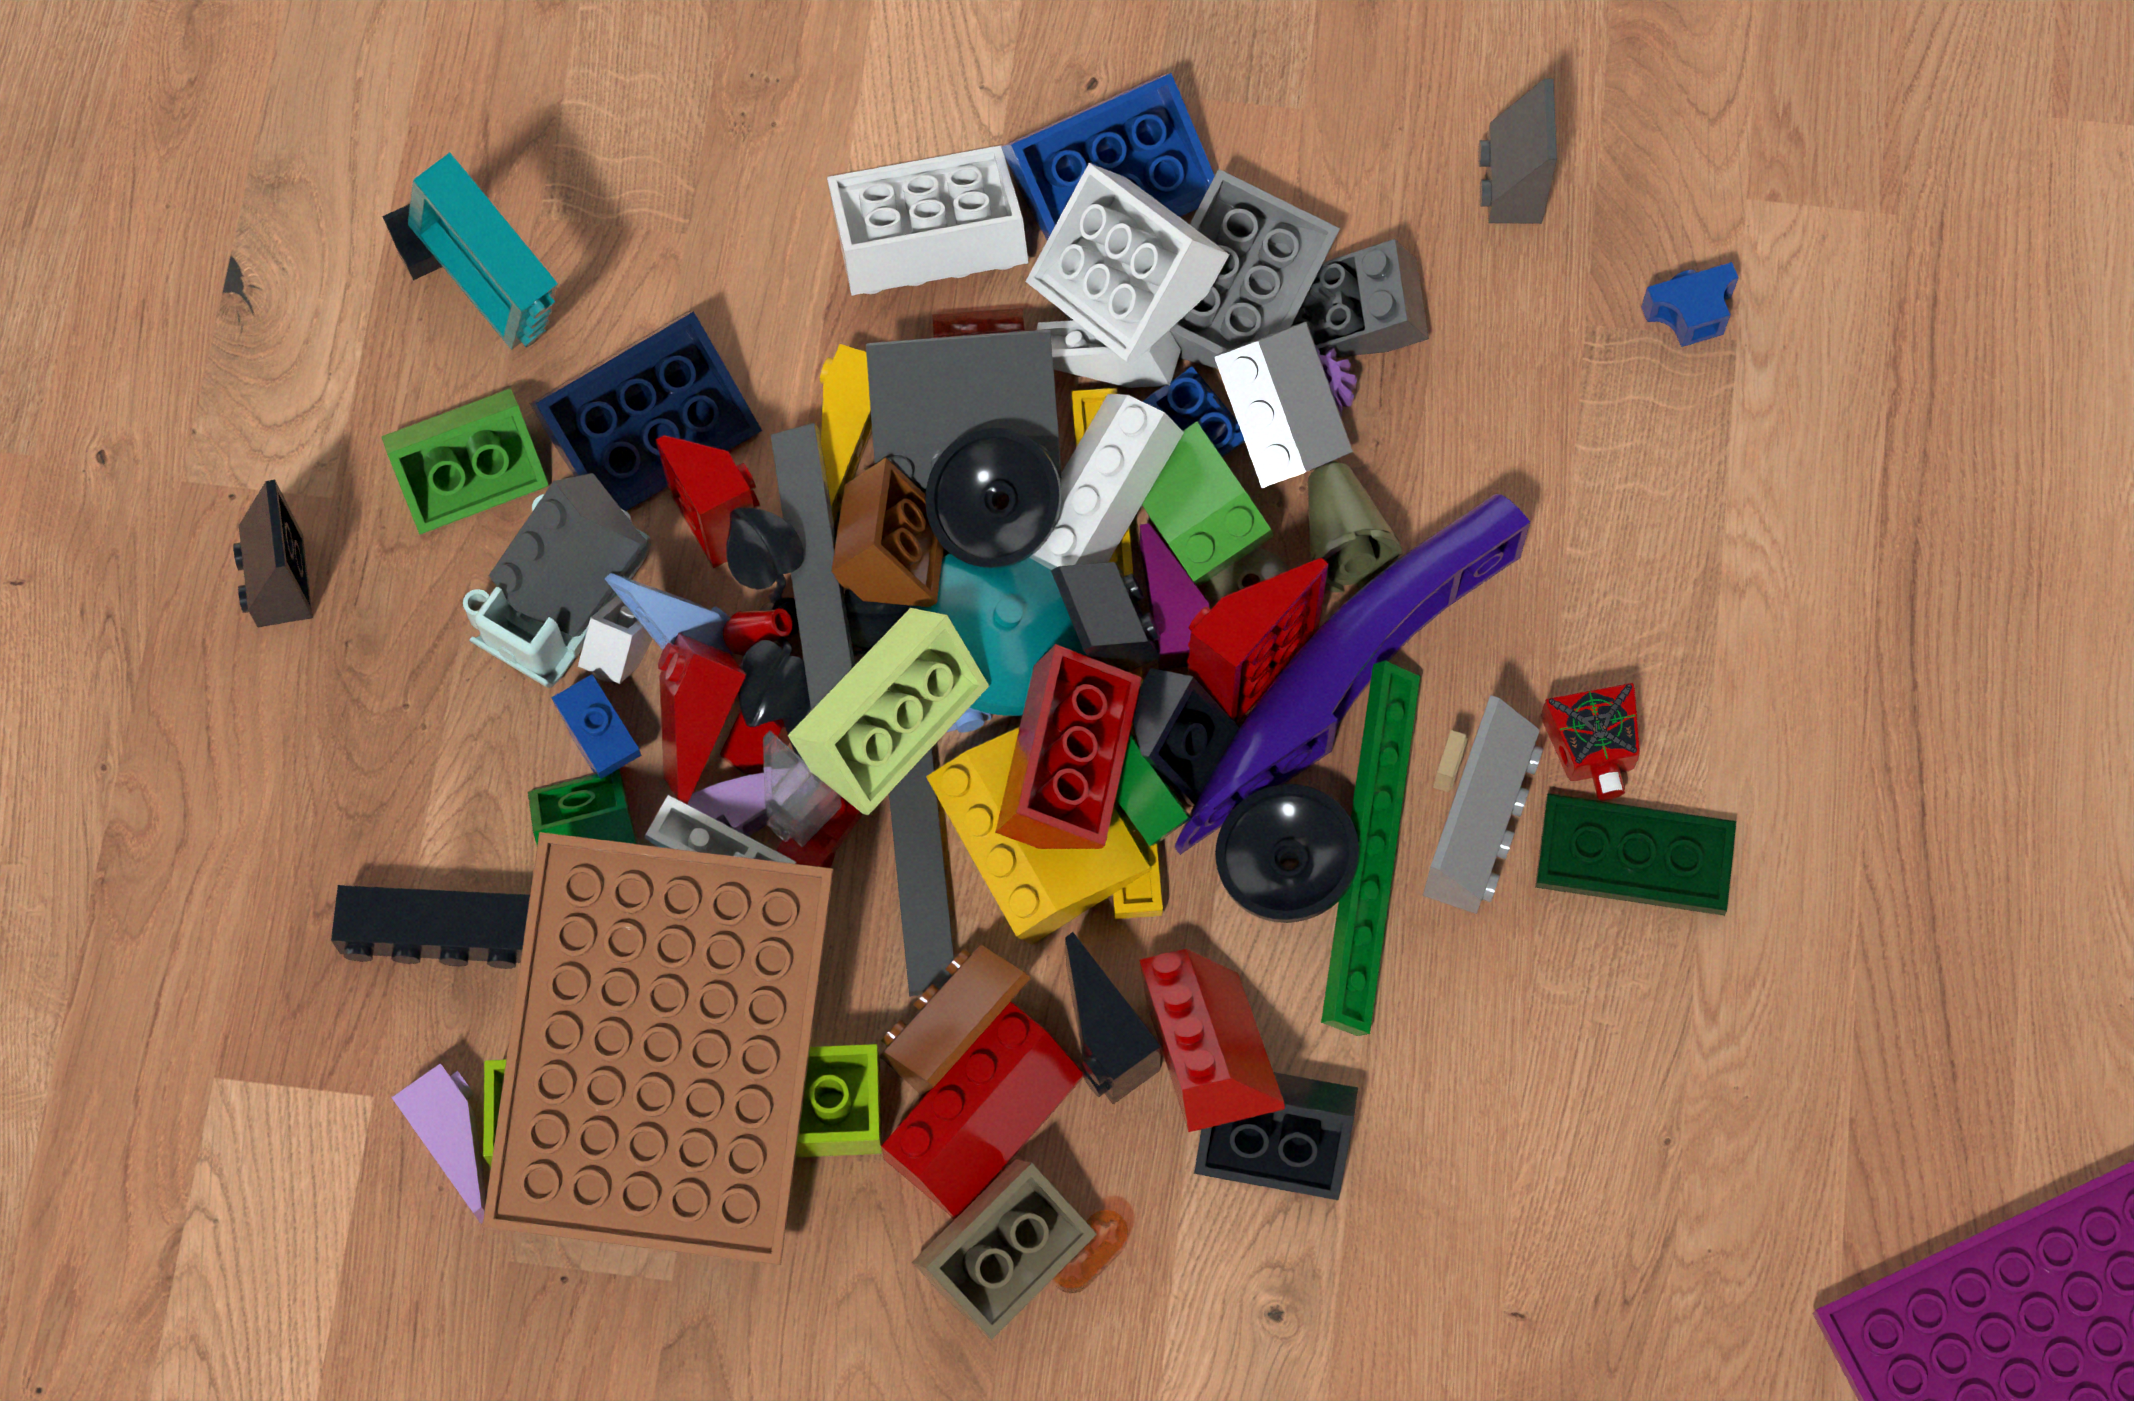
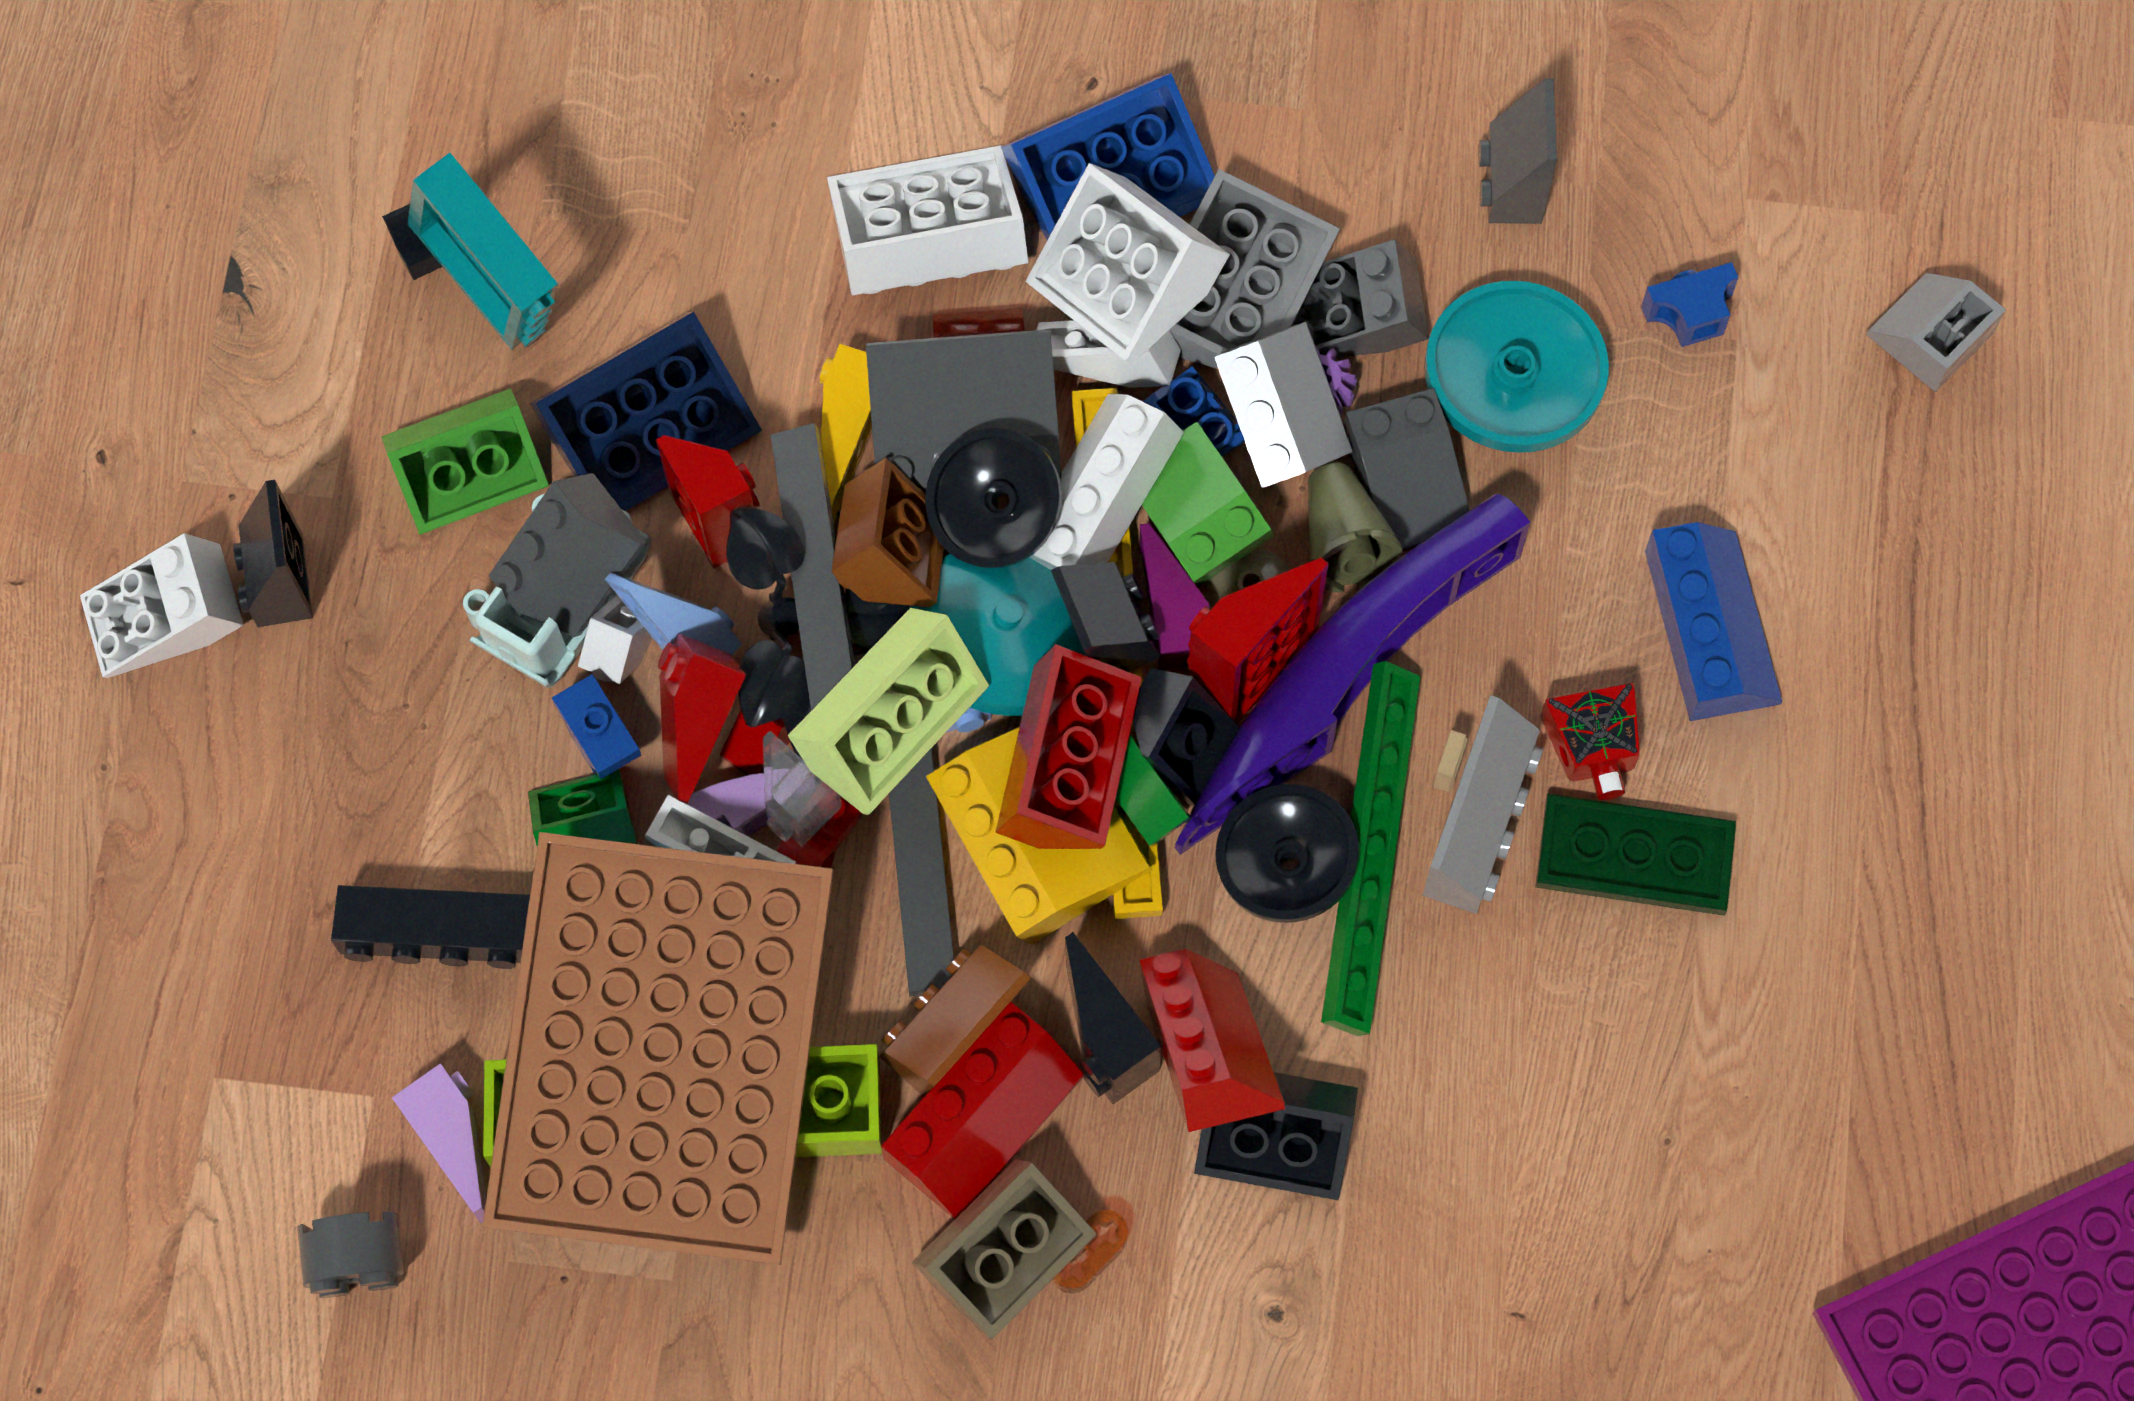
red cone [723,608,792,656] -> none
none -> white slope [80,533,244,678]
none -> dark grey brick [297,1212,404,1298]
none -> dark grey slope [1344,388,1470,551]
none -> teal dish [1424,281,1609,453]
none -> blue slope [1645,522,1782,721]
none -> light grey slope [1866,273,2006,392]

